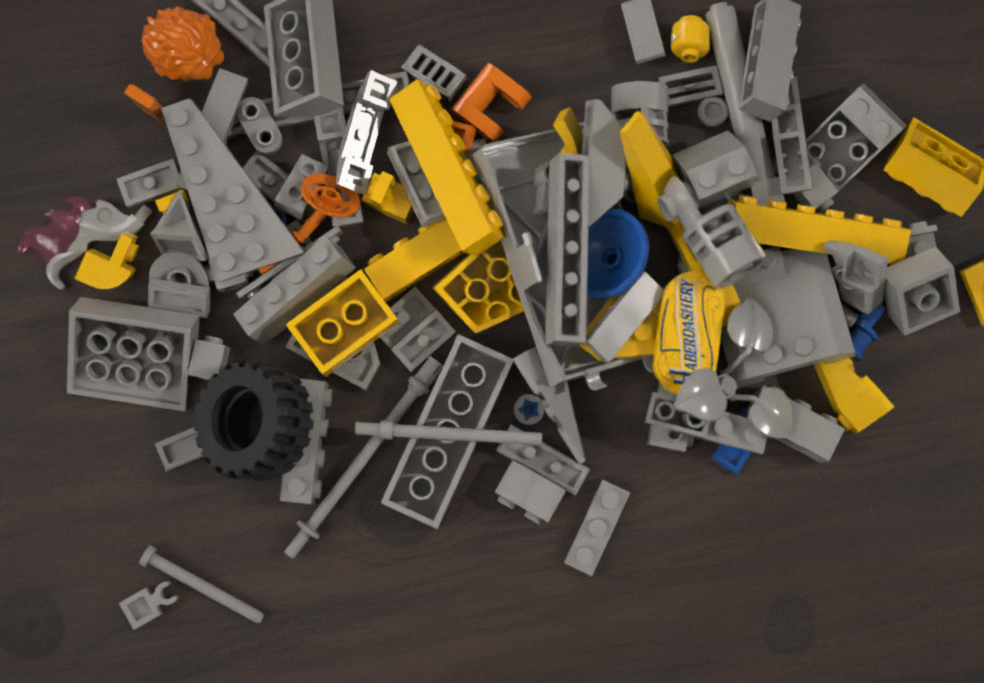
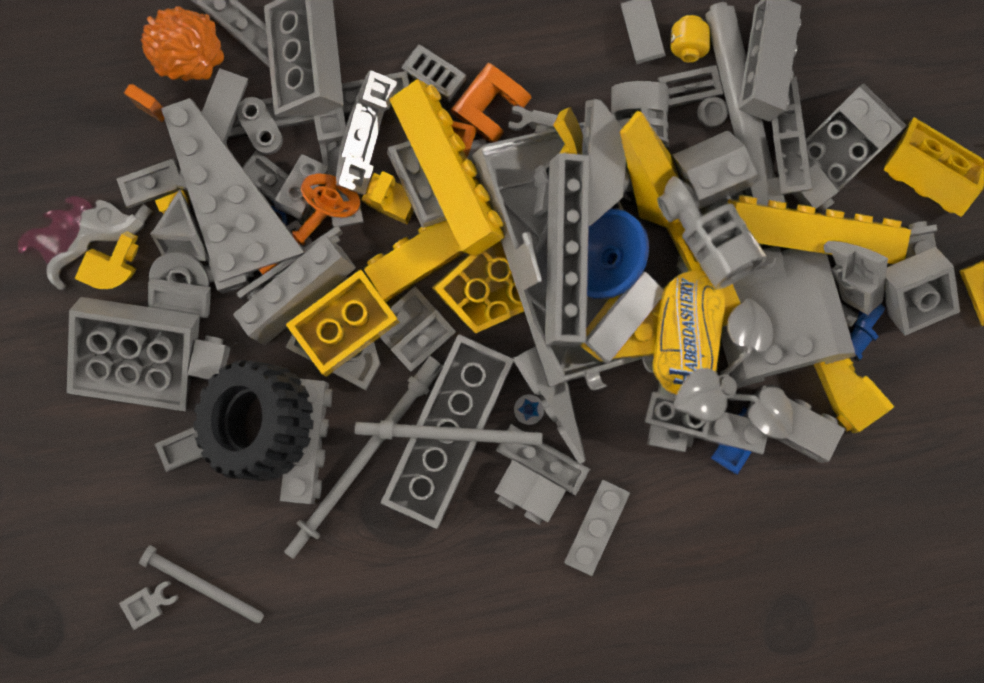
none -> light grey plate [508,106,558,133]

